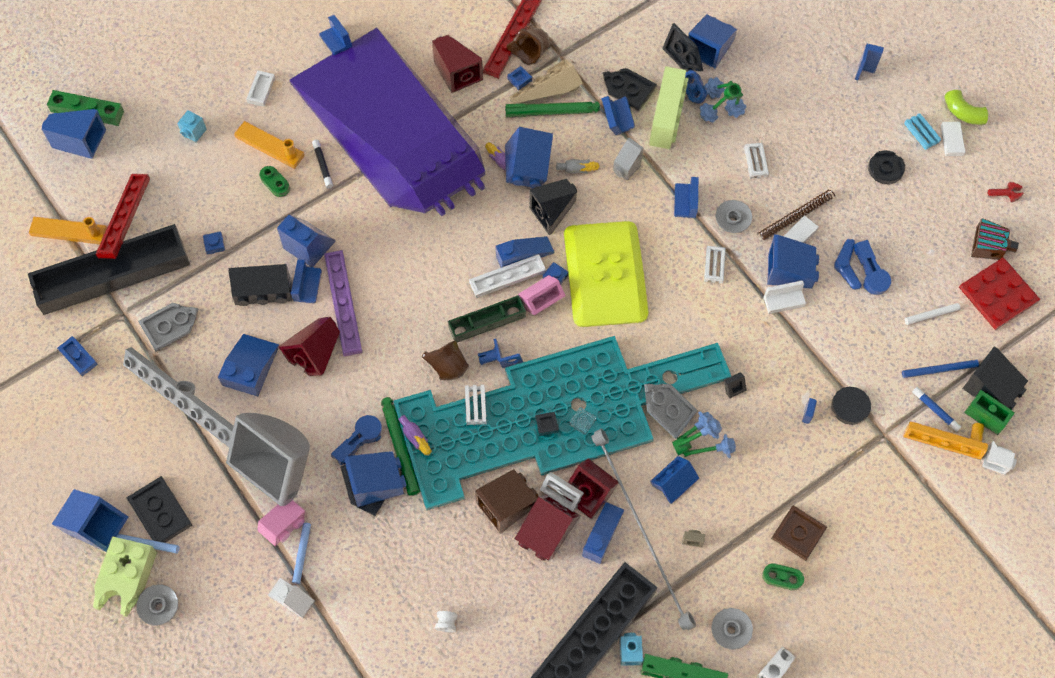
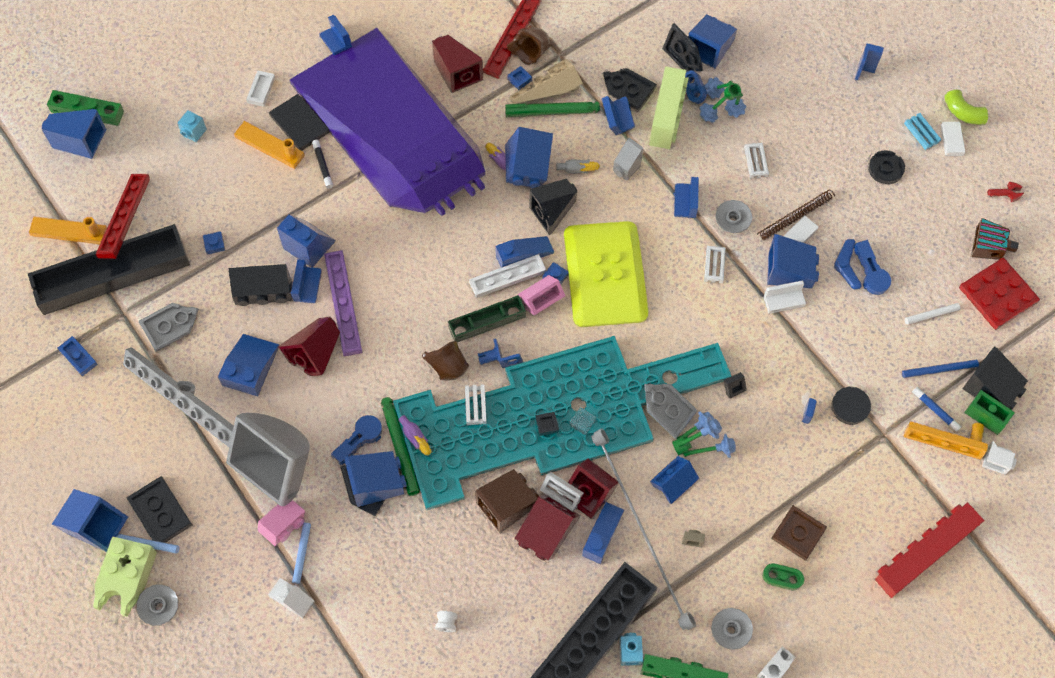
green plate [259,166,290,197] -> none
none -> black tile [269,94,330,151]
none -> red brick [874,502,985,599]

